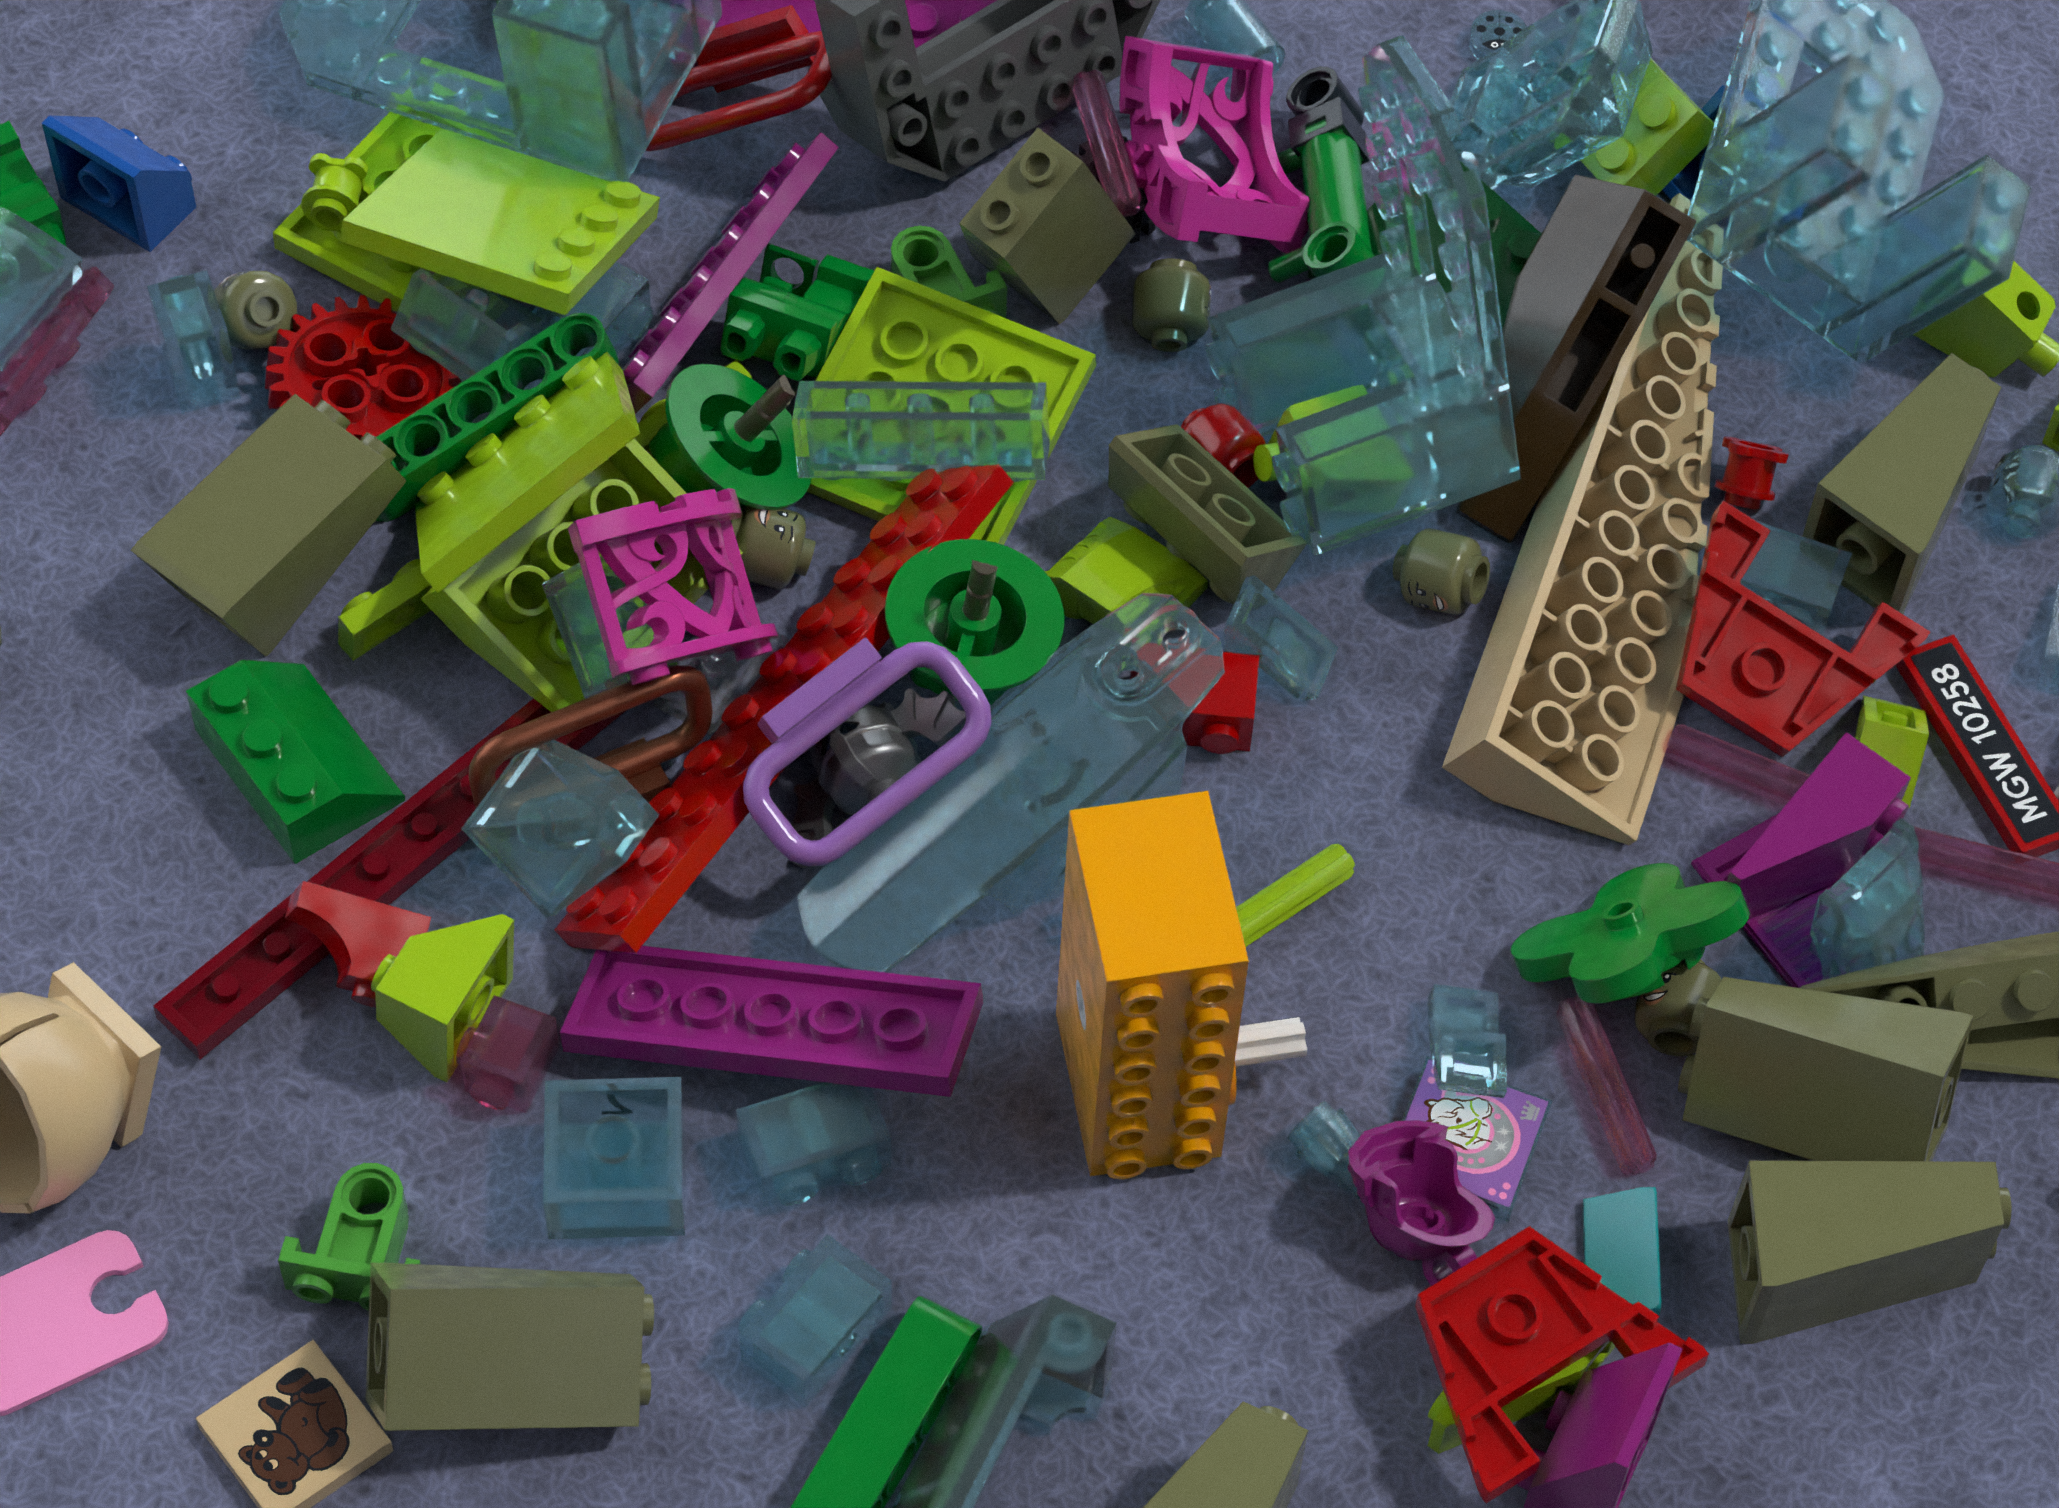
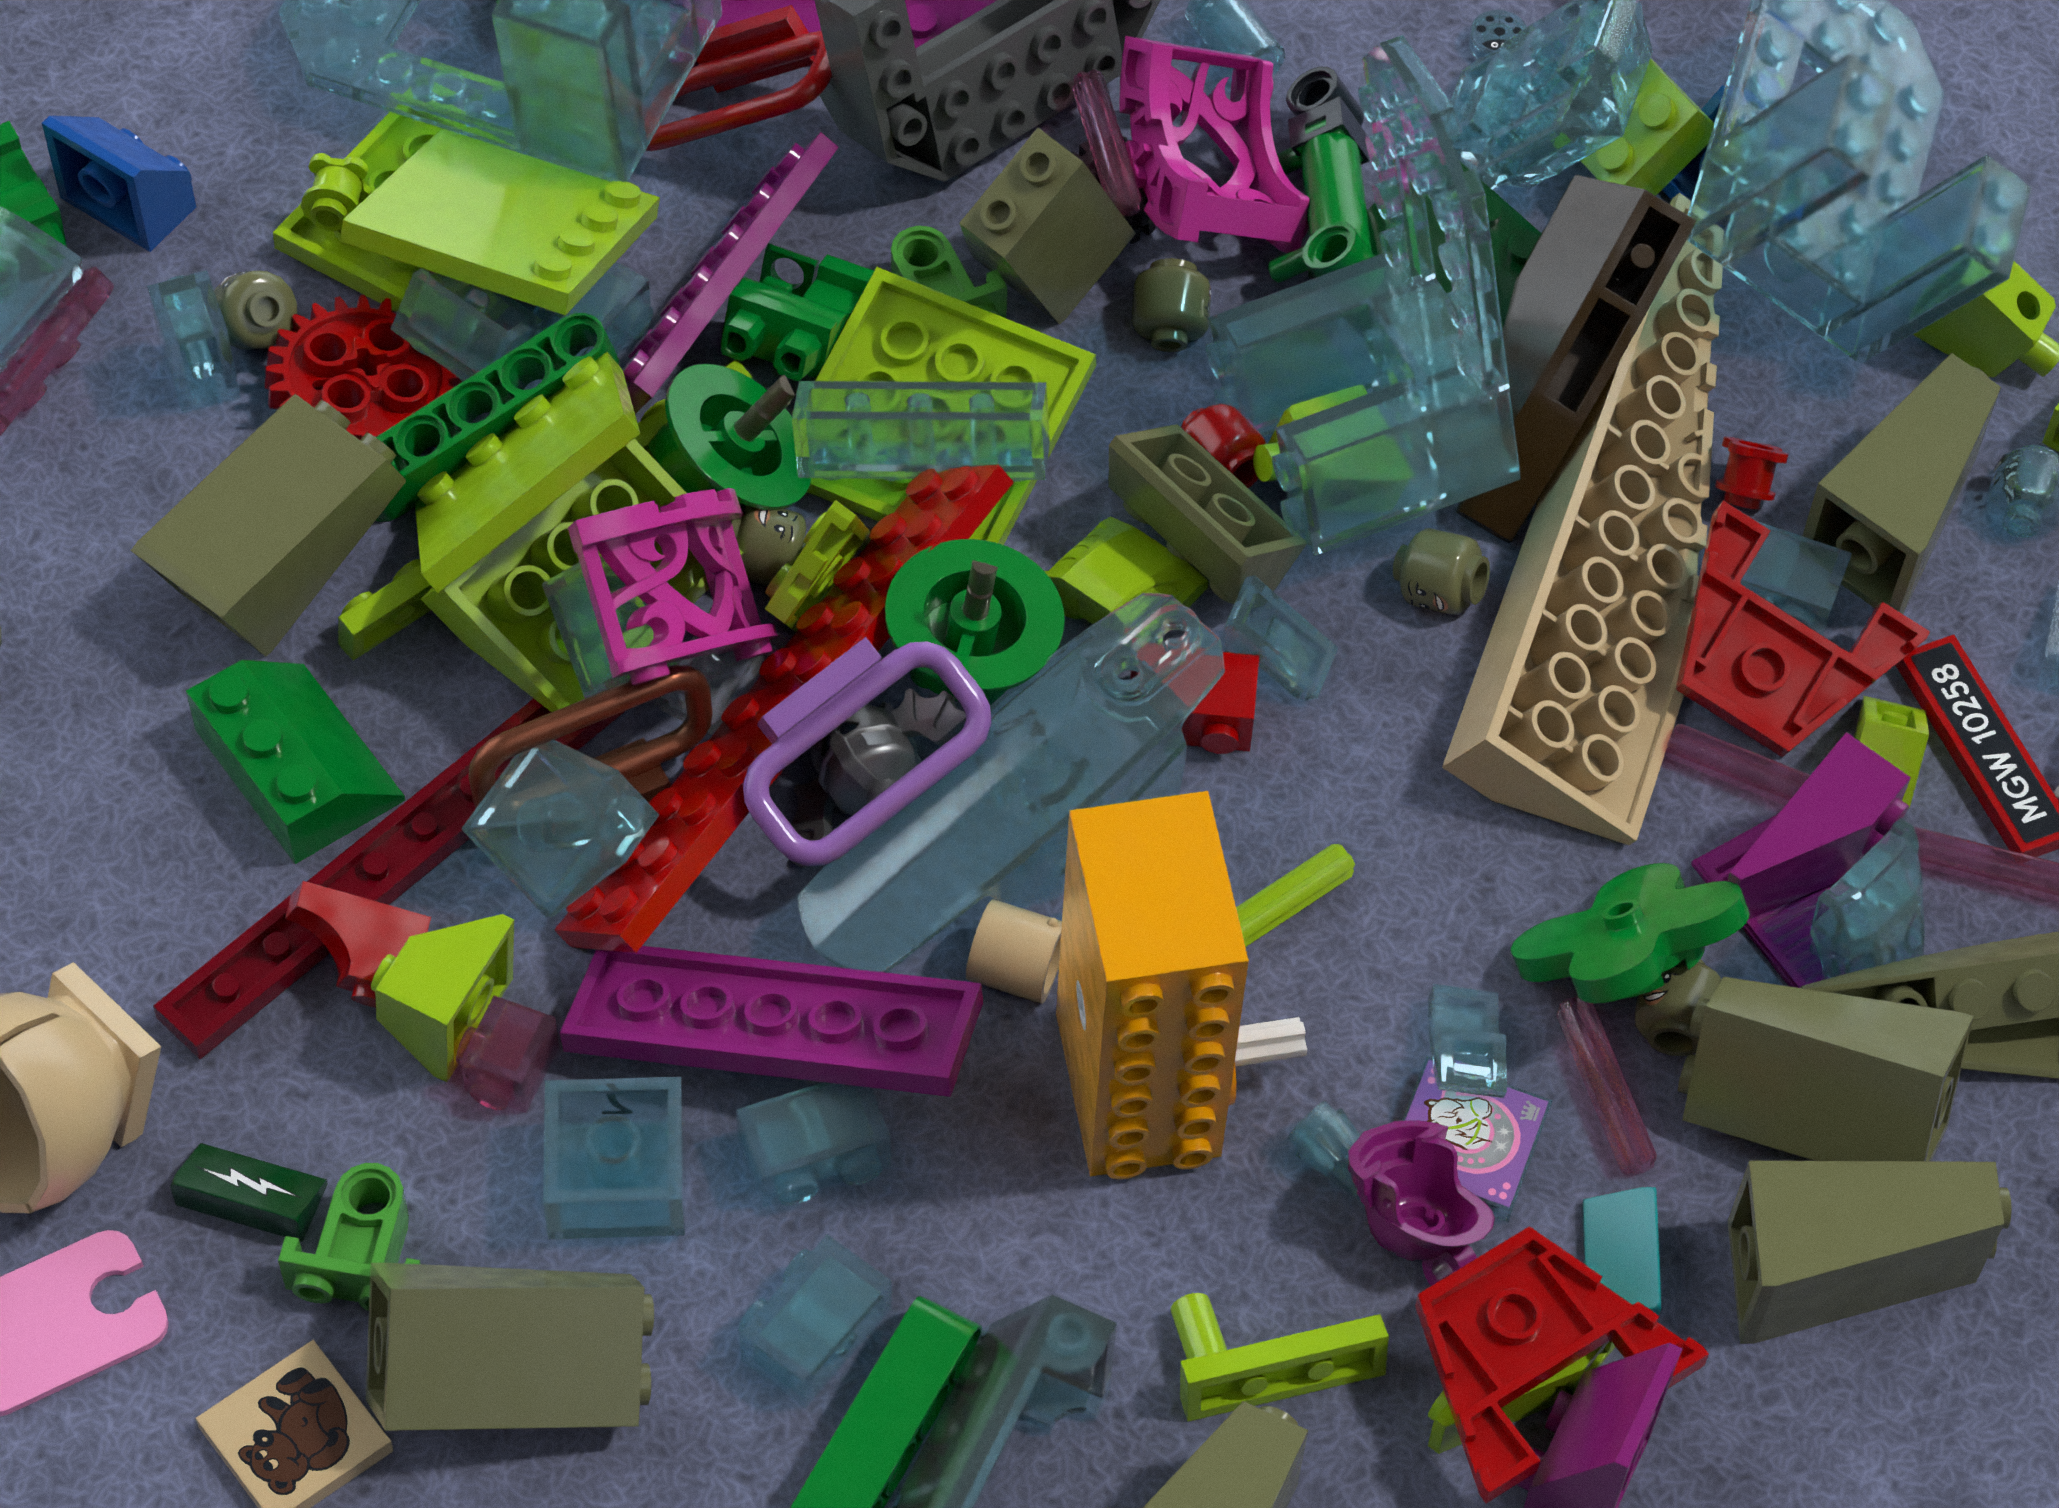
none -> dark green slope [170,1143,328,1242]
none -> lime wing [765,500,871,632]
none -> tan piece [966,899,1062,1004]
none -> lime piece [1170,1293,1389,1422]

